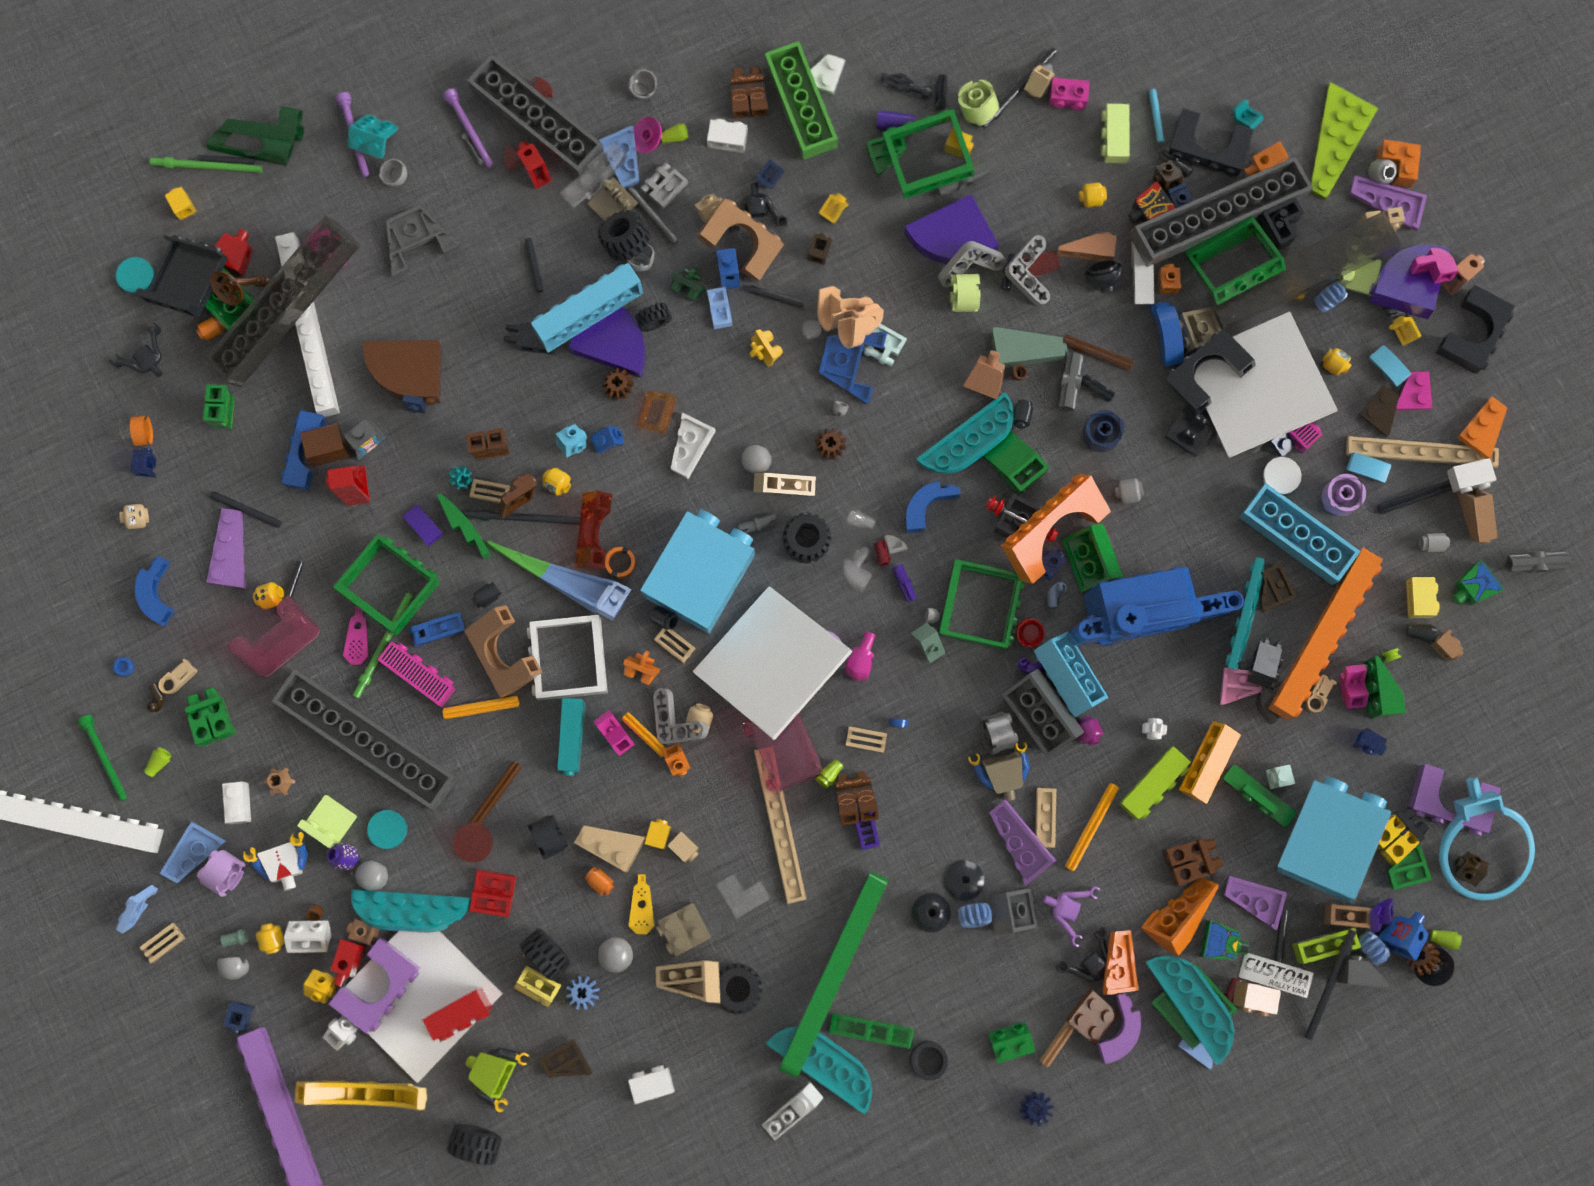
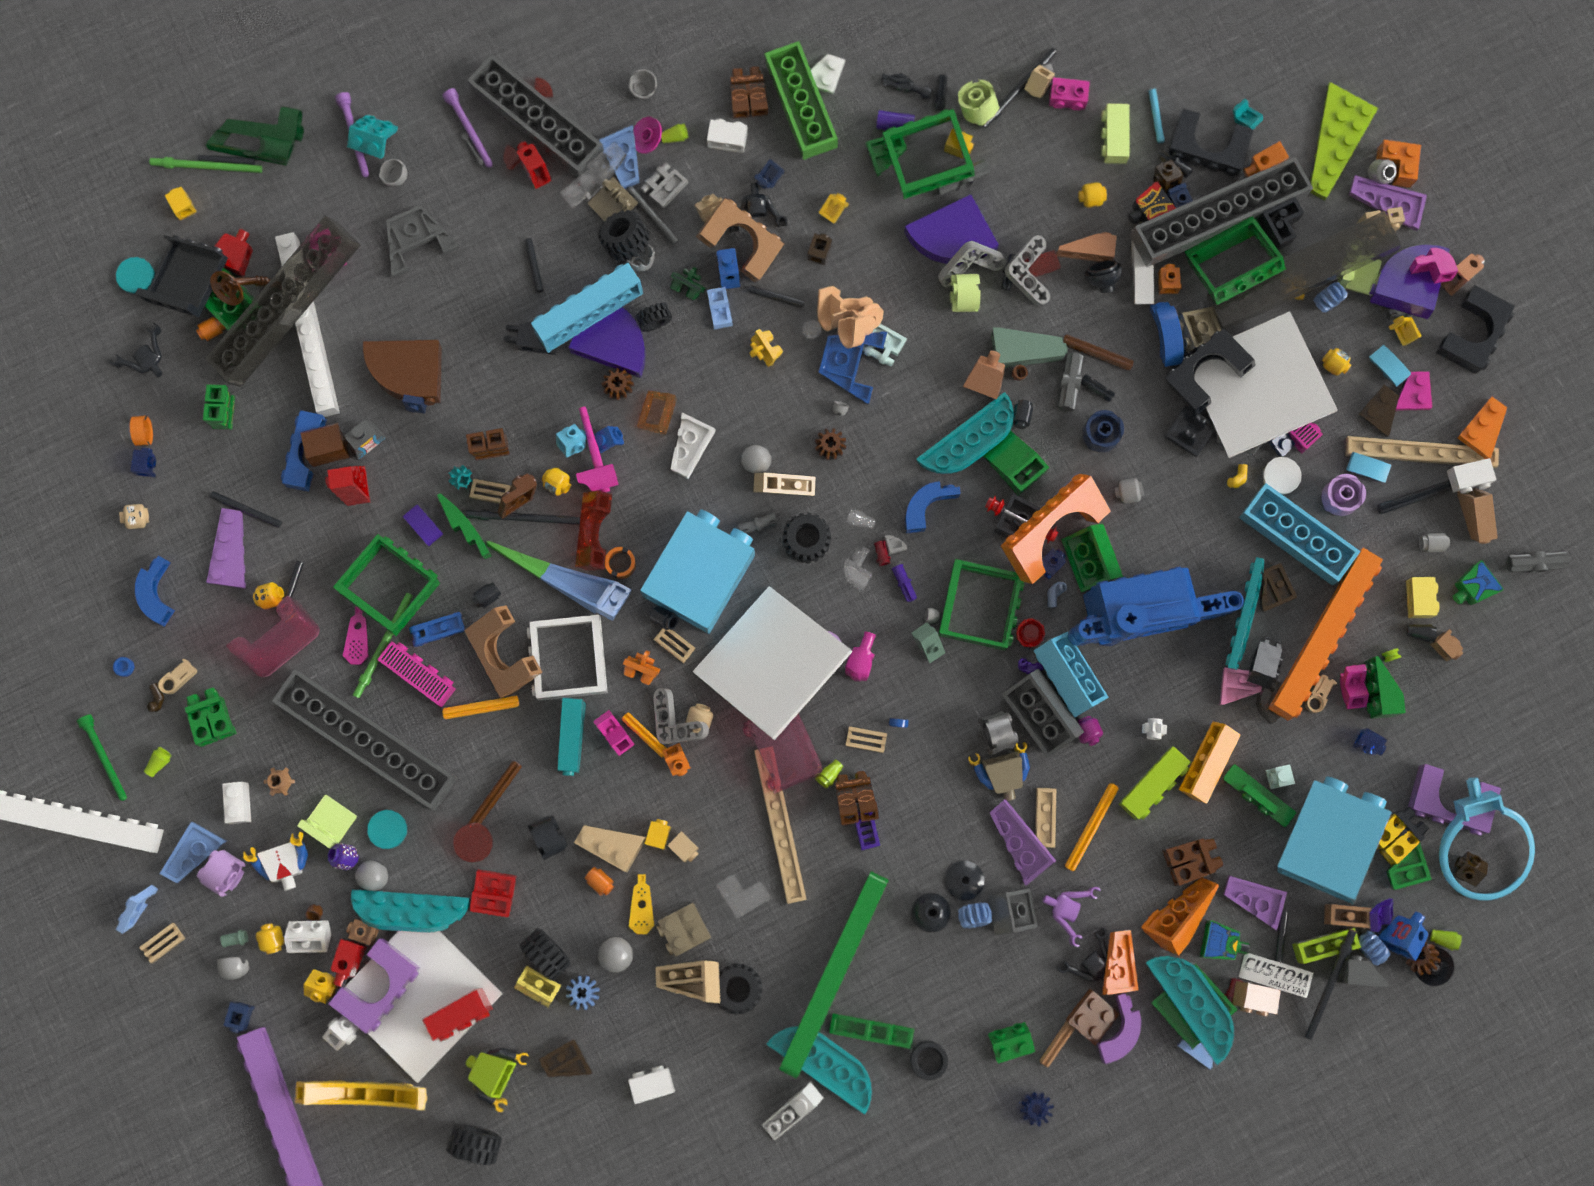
none -> dark pink piece [576,406,619,494]
none -> yellow arm [1227,464,1248,489]

